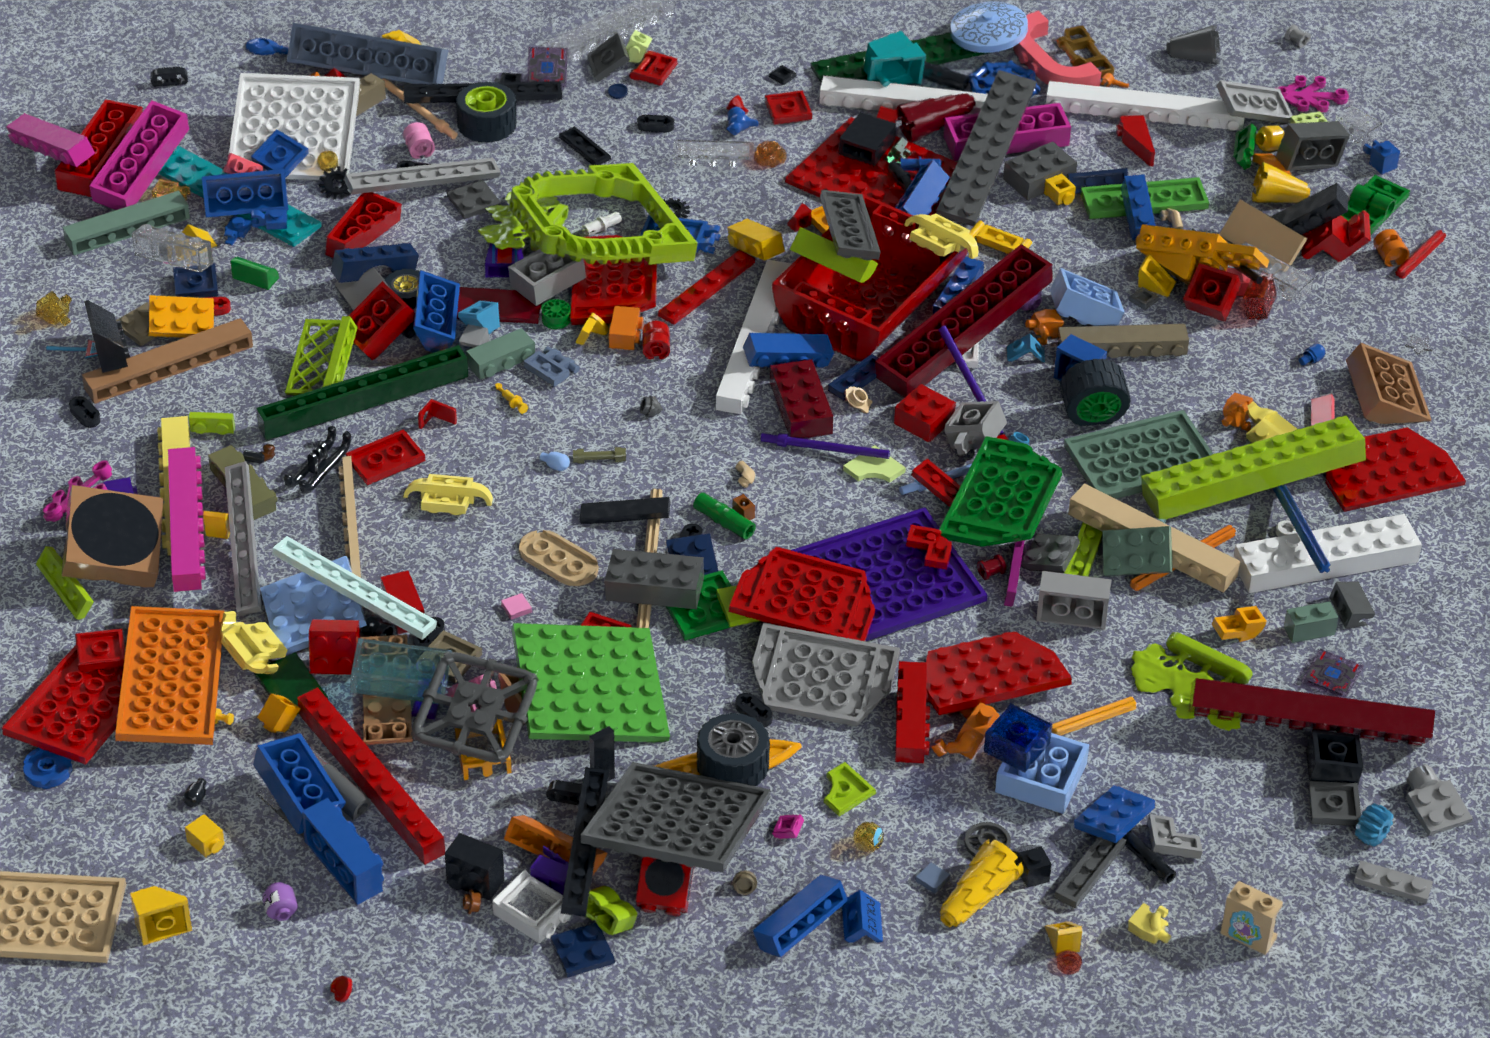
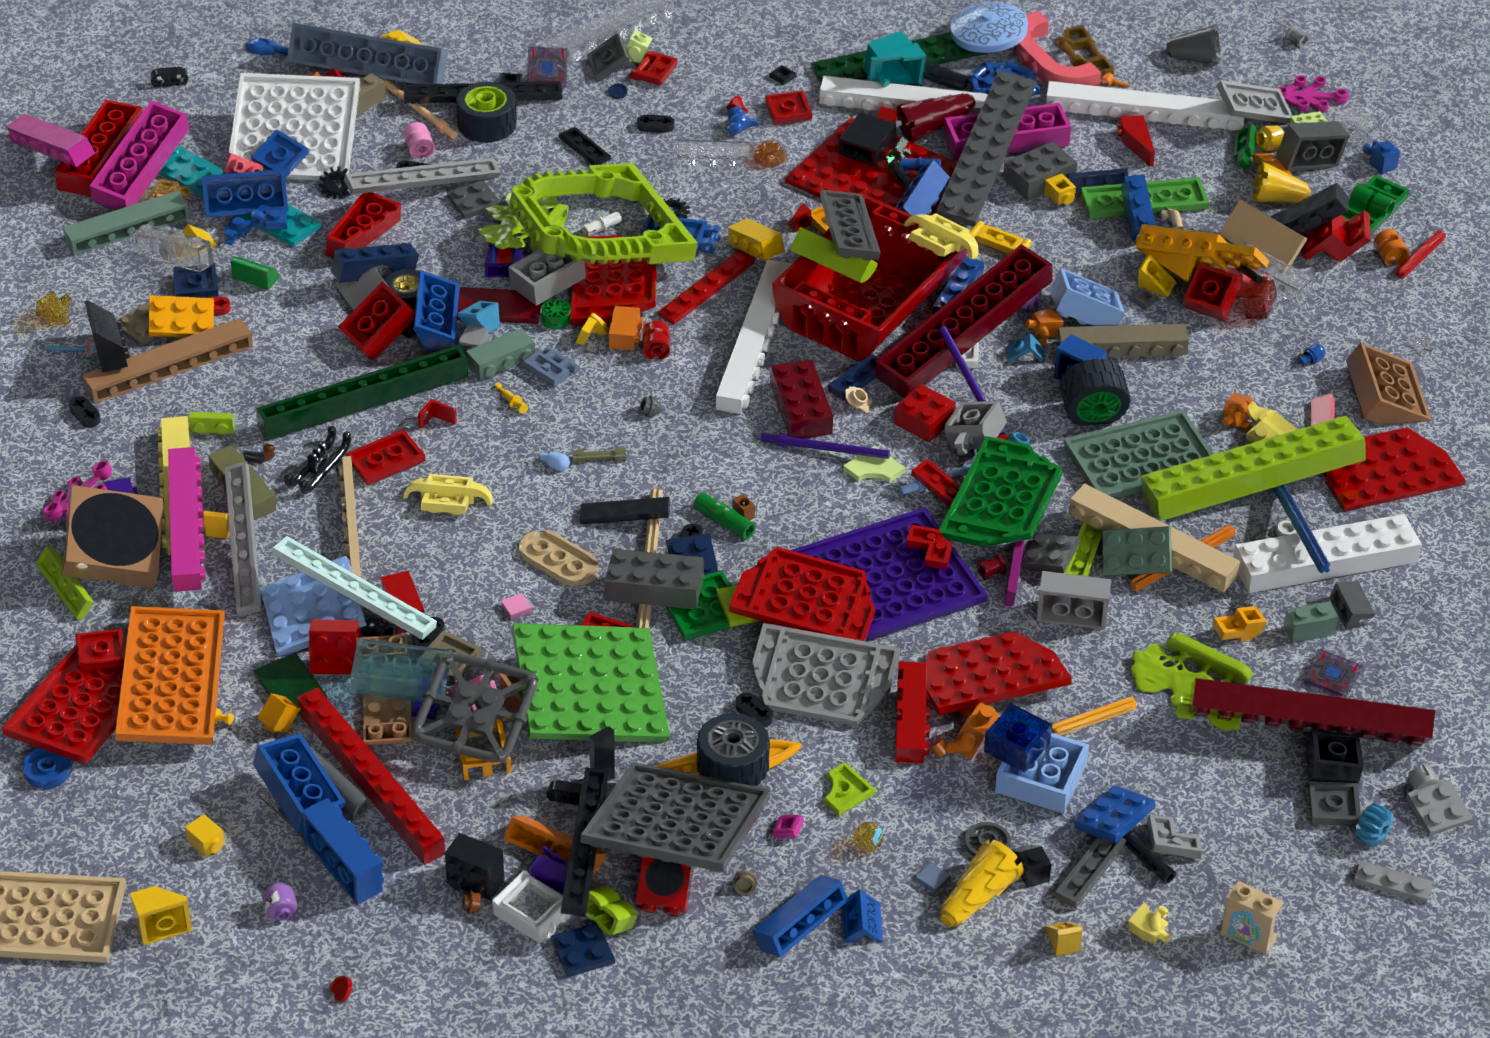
black cylinder [183,778,207,807] -> none
light yellow plate [220,611,287,674] -> none
lime fence [285,316,357,396] -> none
clear yellow tile [318,151,338,172] -> none
tan arm [735,461,755,488] -> none
blue brick [743,333,834,368] -> none
clear red tile [1056,951,1082,974] -> none

